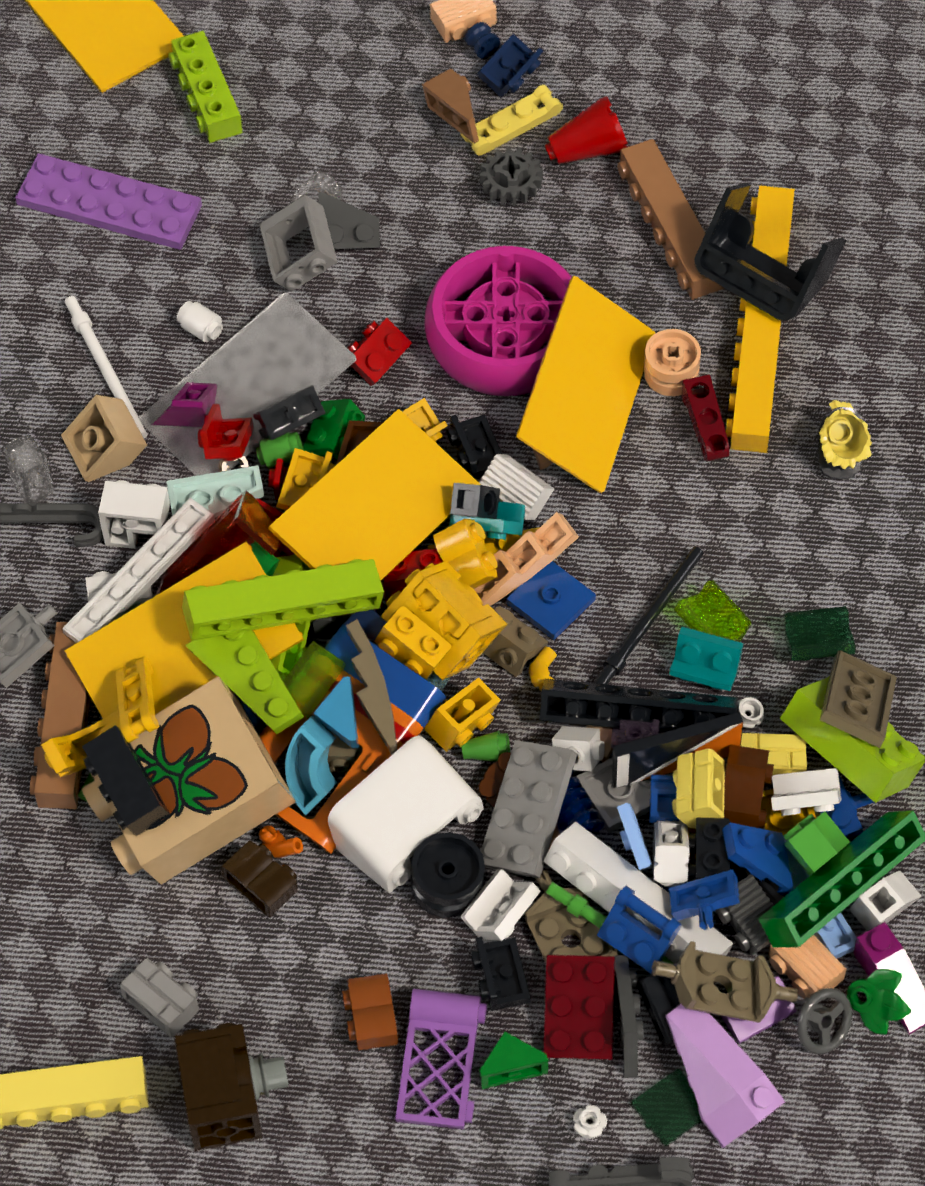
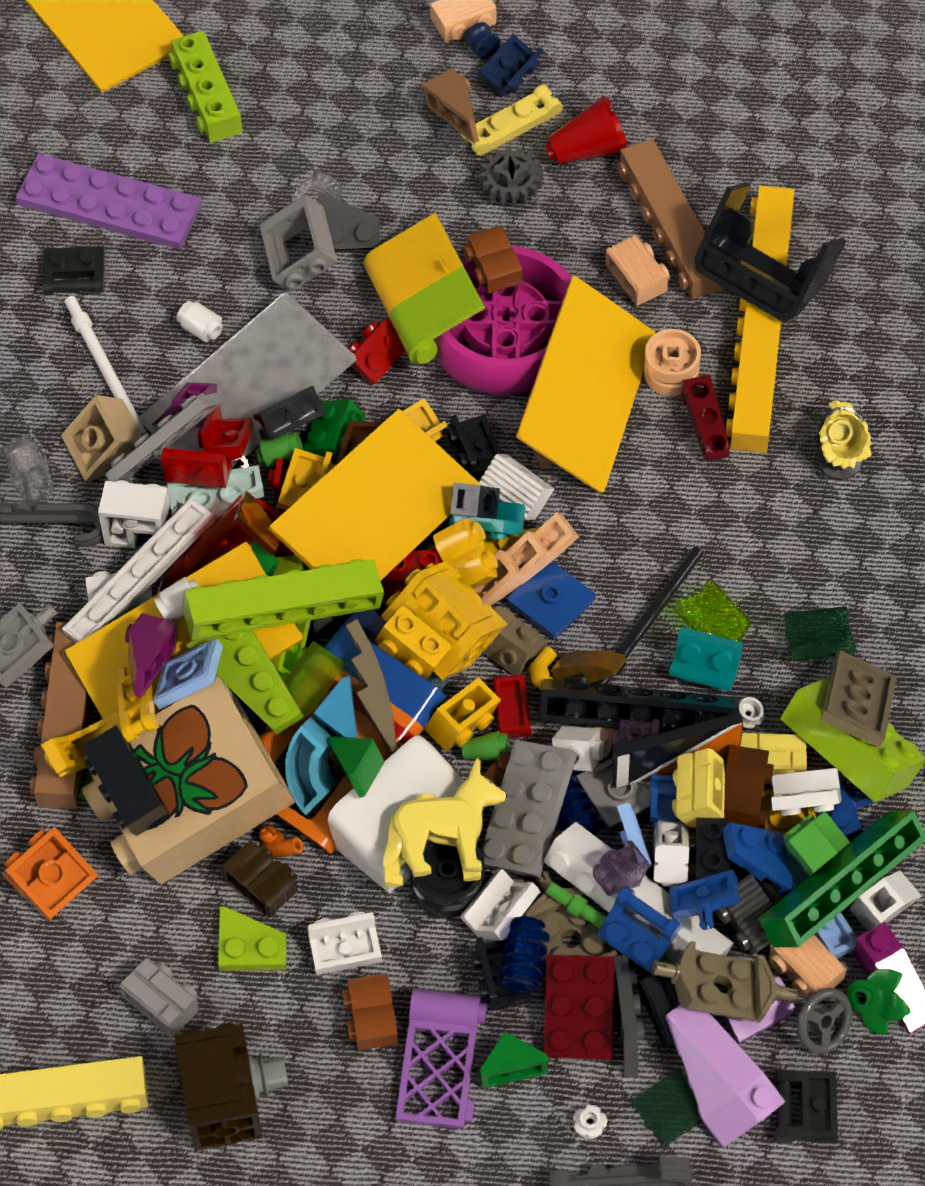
none -> orange plate [2,827,99,921]
none -> pearl dark grey plate [43,246,105,295]
none -> light grey plate [105,393,223,482]
none -> magenta slope [125,613,178,698]
none -> light blue plate [153,638,223,710]
none -> white brick [154,577,199,620]
none -> red bracket [161,448,232,488]
none -> lime wing [218,907,287,971]
none -> white bracket [307,912,382,975]
none -> green slope [328,736,385,798]
none -> door [363,213,485,364]
none -> light yellow animal [383,758,507,887]
none -> dark orange brick [463,225,522,293]
none -> red tile [493,675,531,738]
none -> clear blue piece [499,916,550,992]
none -> pearl gold slope [551,650,627,683]
none -> clear purple brick [593,840,650,896]
none -> light nougat brick [605,235,670,306]
none -> pearl dark grey plate [773,1071,838,1143]

